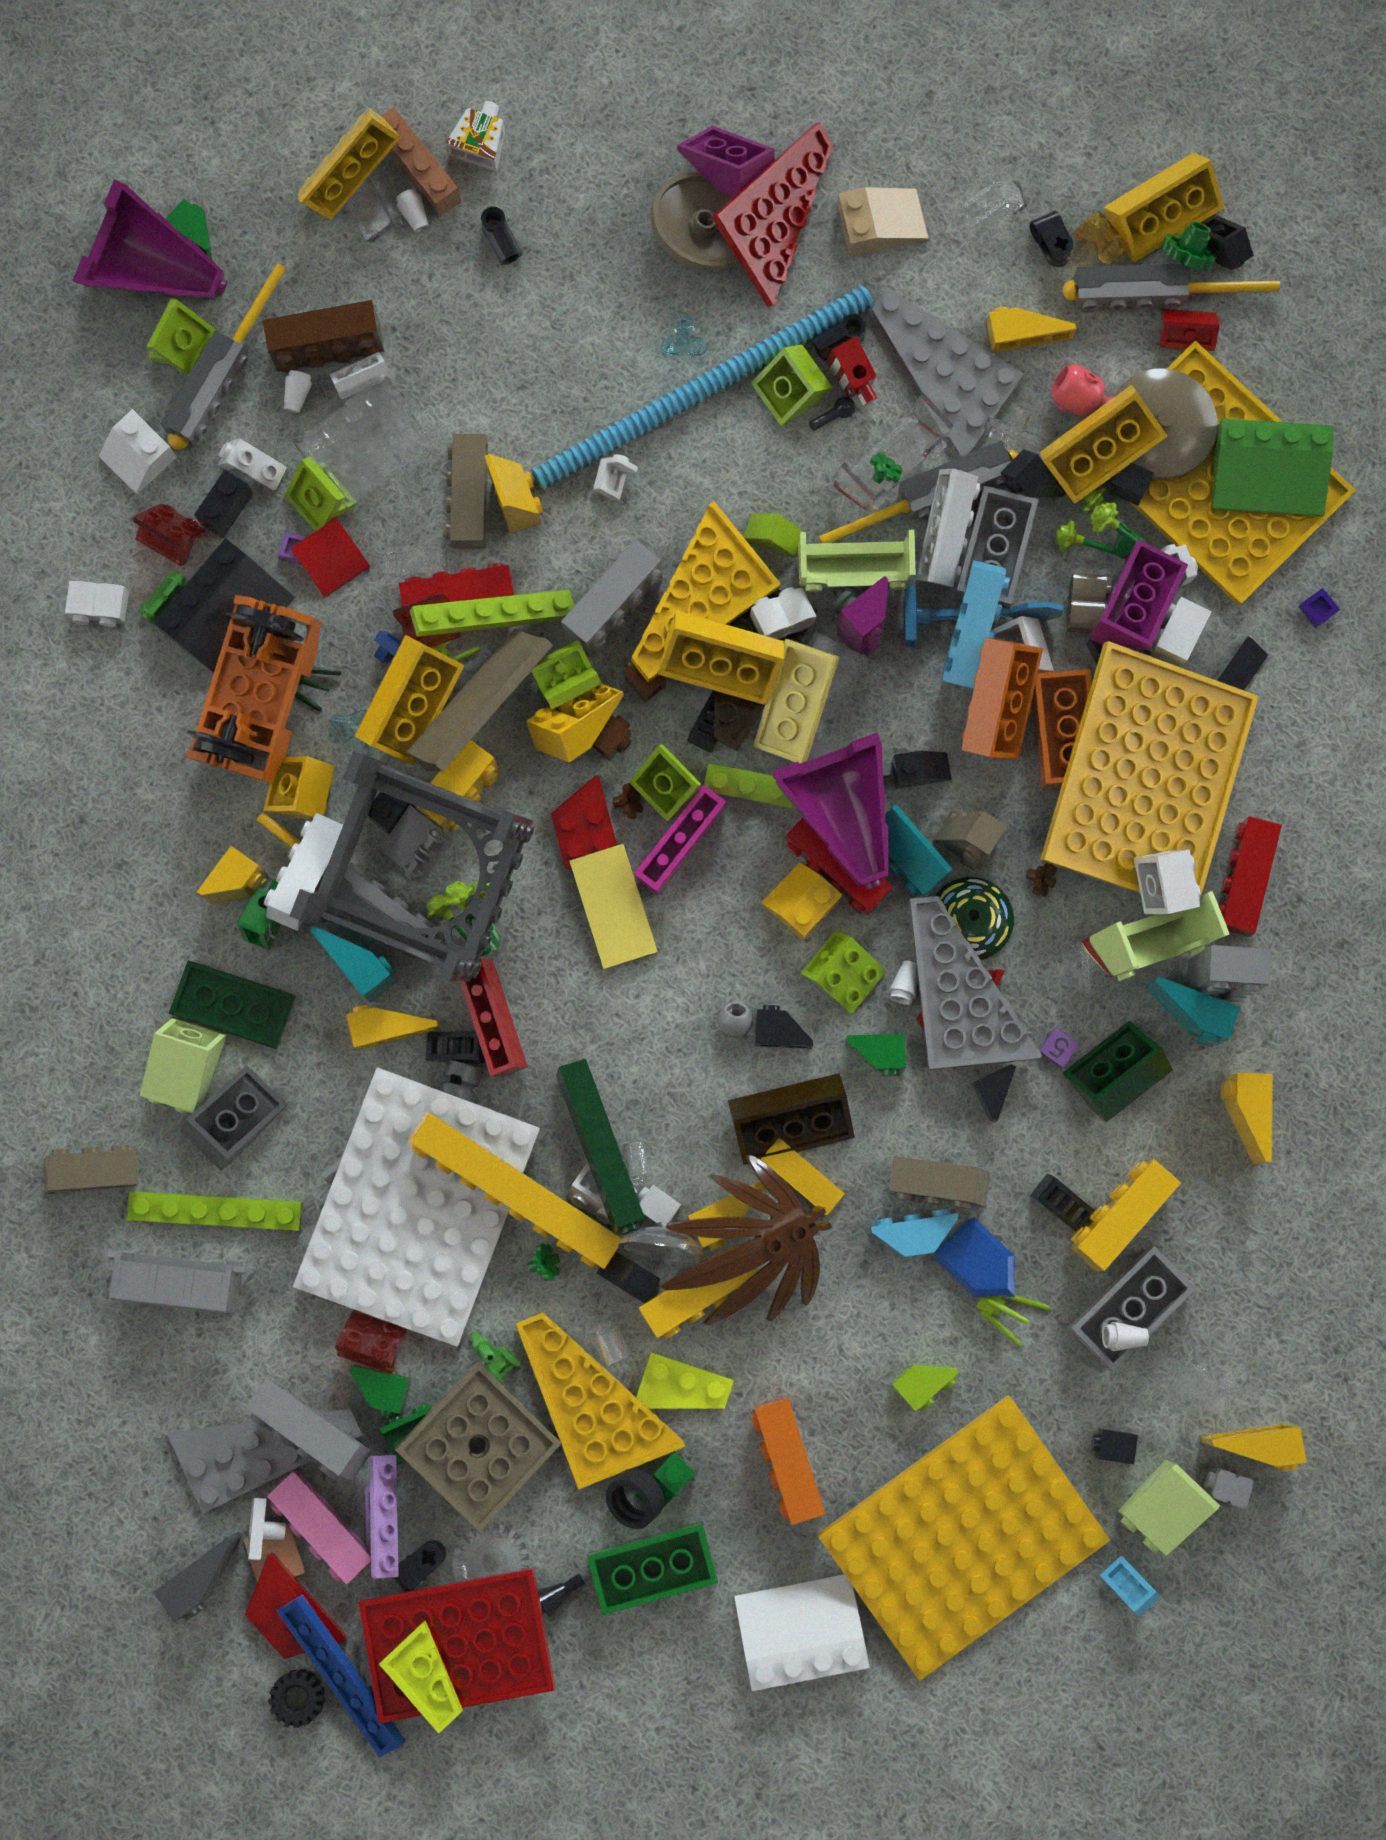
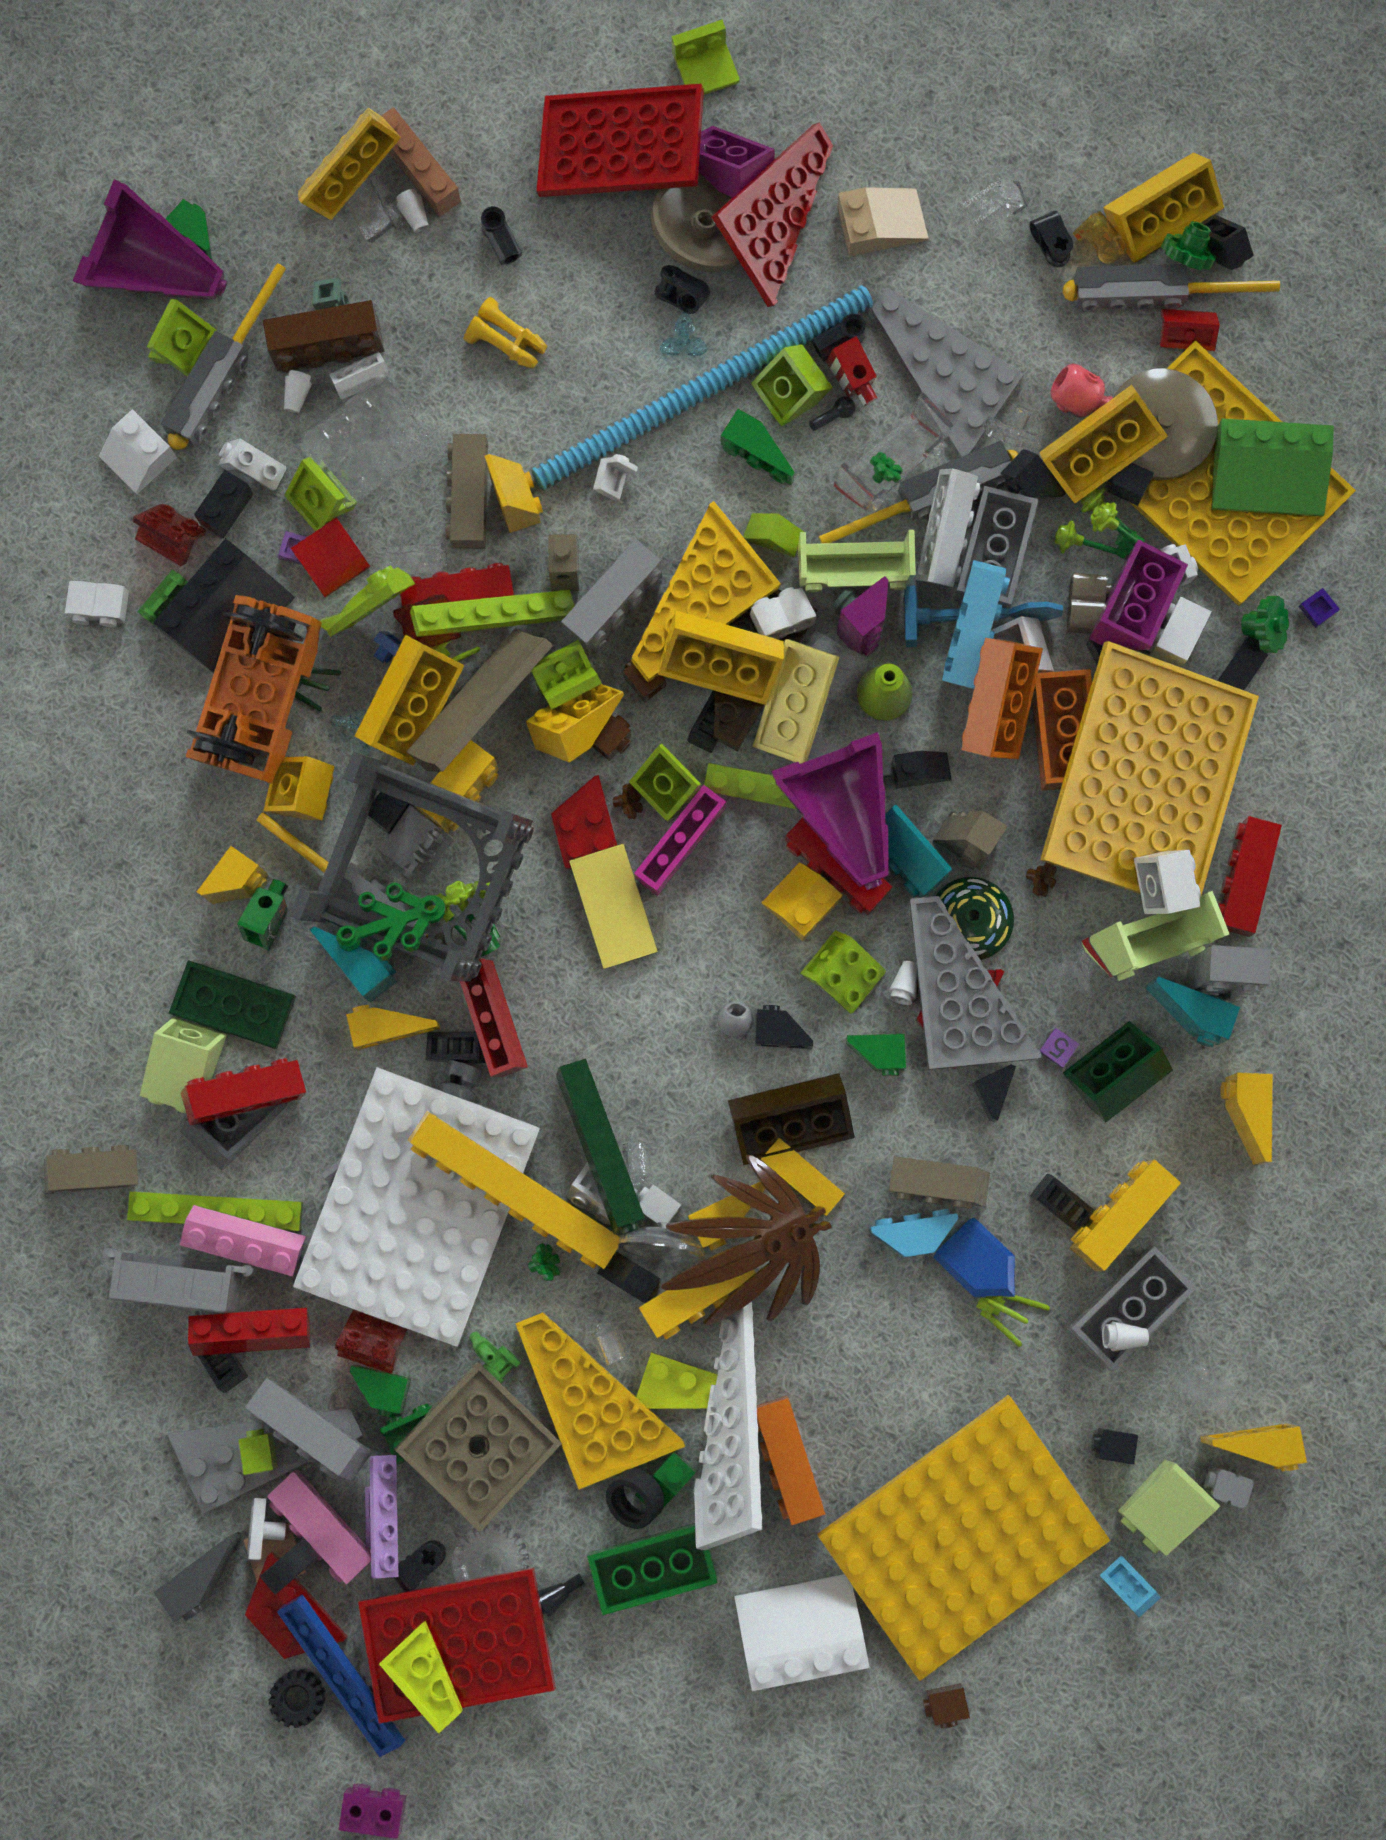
white brick [264,813,343,931] -> none
torso [446,101,505,171] -> none
lime slope [890,1364,960,1412] -> none
yellow slope [986,307,1077,353] -> none
none -> bright pink brick [179,1205,306,1277]
none -> red brick [181,1058,306,1126]
none -> red brick [188,1308,310,1356]
none -> black slope [198,1353,248,1393]
none -> lime brick [238,1428,278,1475]
none -> black tyre [260,1539,319,1594]
none -> sand green brick [312,277,349,310]
none -> lime slope [319,565,415,637]
none -> green plant [336,883,446,961]
none -> magenta brick [338,1784,407,1839]
none -> yellow piece [463,296,547,368]
none -> red plate [536,83,704,197]
none -> dark tan torso [548,534,579,591]
none -> black piece [654,265,710,314]
none -> lime bracket [671,19,740,95]
none -> white wing [694,1302,762,1550]
none -> green slope [721,409,795,485]
none -> lime cone [857,664,913,721]
none -> reddish brown brick [922,1683,970,1728]
none -> green plant [1241,596,1289,653]

